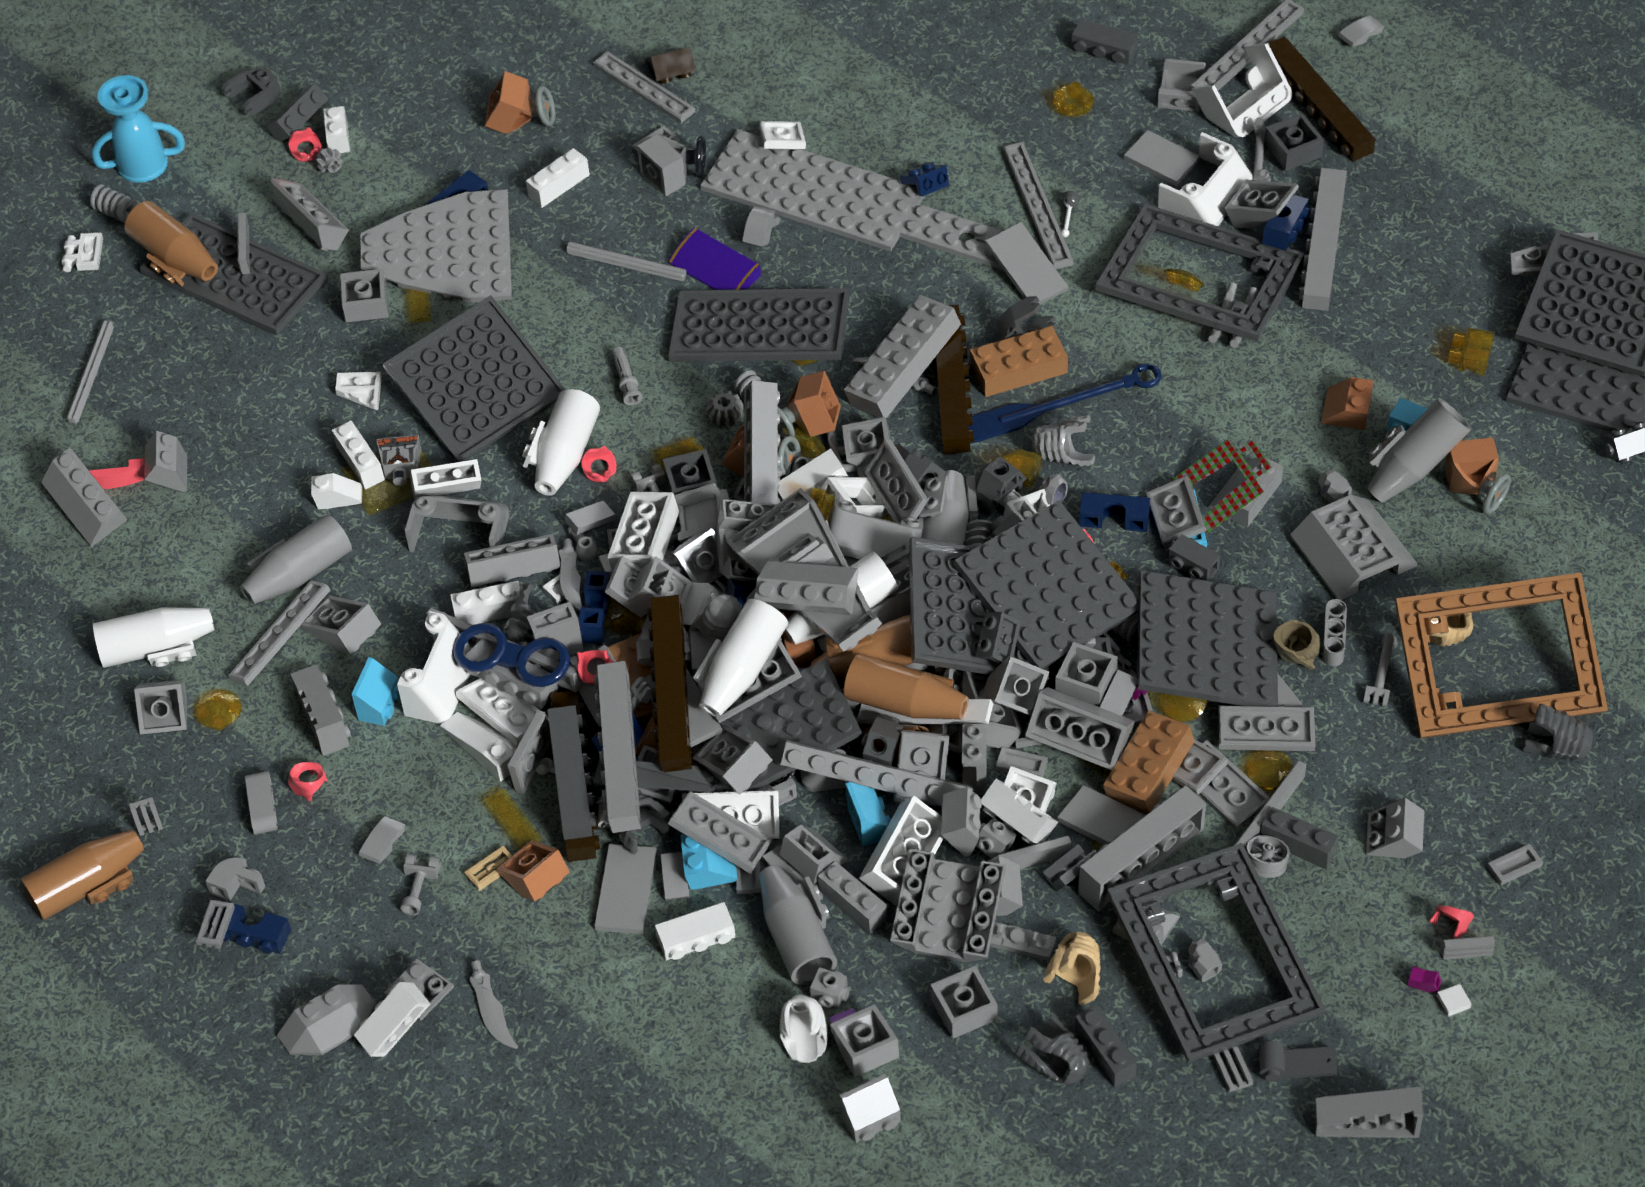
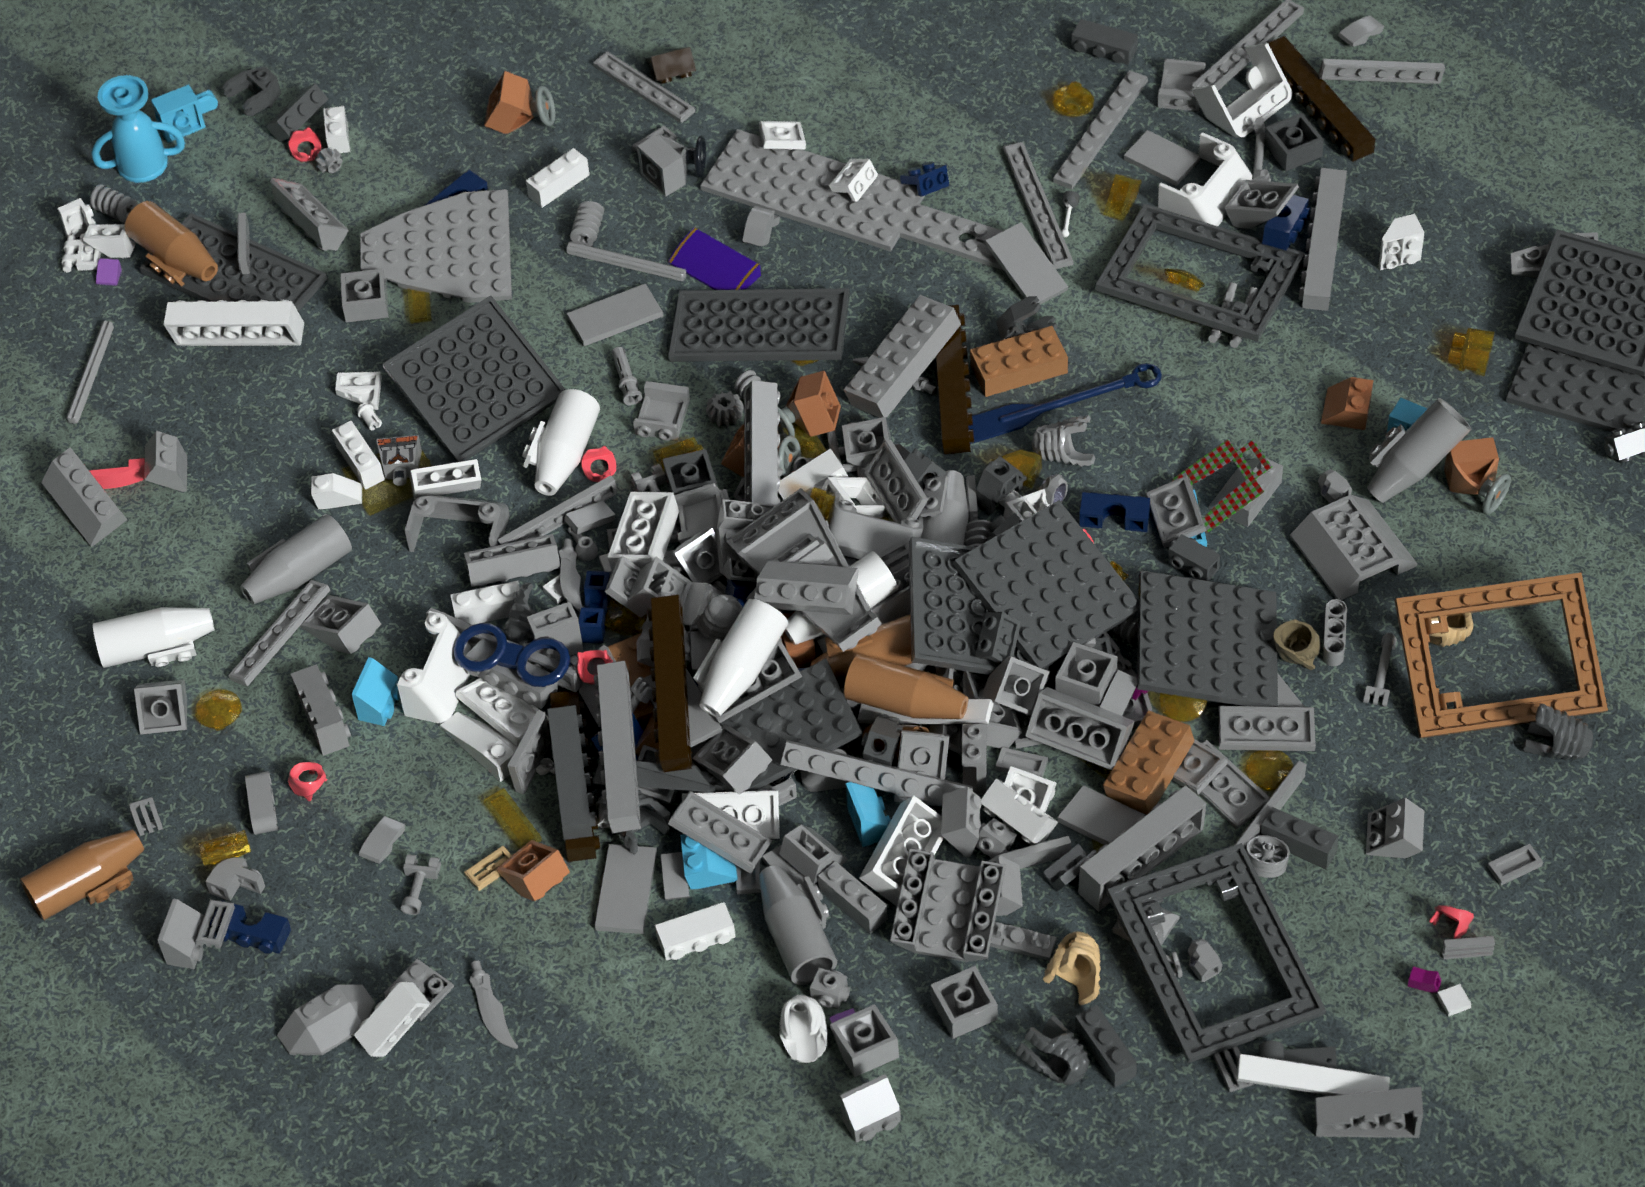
none -> white bracket [58,198,96,237]
none -> white slope [83,224,136,258]
none -> medium lavender slope [96,258,122,286]
none -> medium azure brick [151,85,218,143]
none -> light grey slope [158,899,211,969]
none -> white brick [164,300,304,346]
none -> clear yellow bracket [198,830,251,865]
none -> white pin [357,403,382,431]
none -> light grey tile [497,475,617,545]
none -> light grey tile [567,284,663,346]
none -> light grey piece [570,201,604,247]
none -> light grey panel [633,381,690,441]
none -> white bracket [829,159,878,202]
none -> light grey plate [1053,70,1148,190]
none -> clear yellow slope [1103,174,1142,221]
none -> white tile [1236,1054,1390,1096]
none -> light grey tile [1318,59,1445,84]
none -> white slope [1379,214,1424,270]

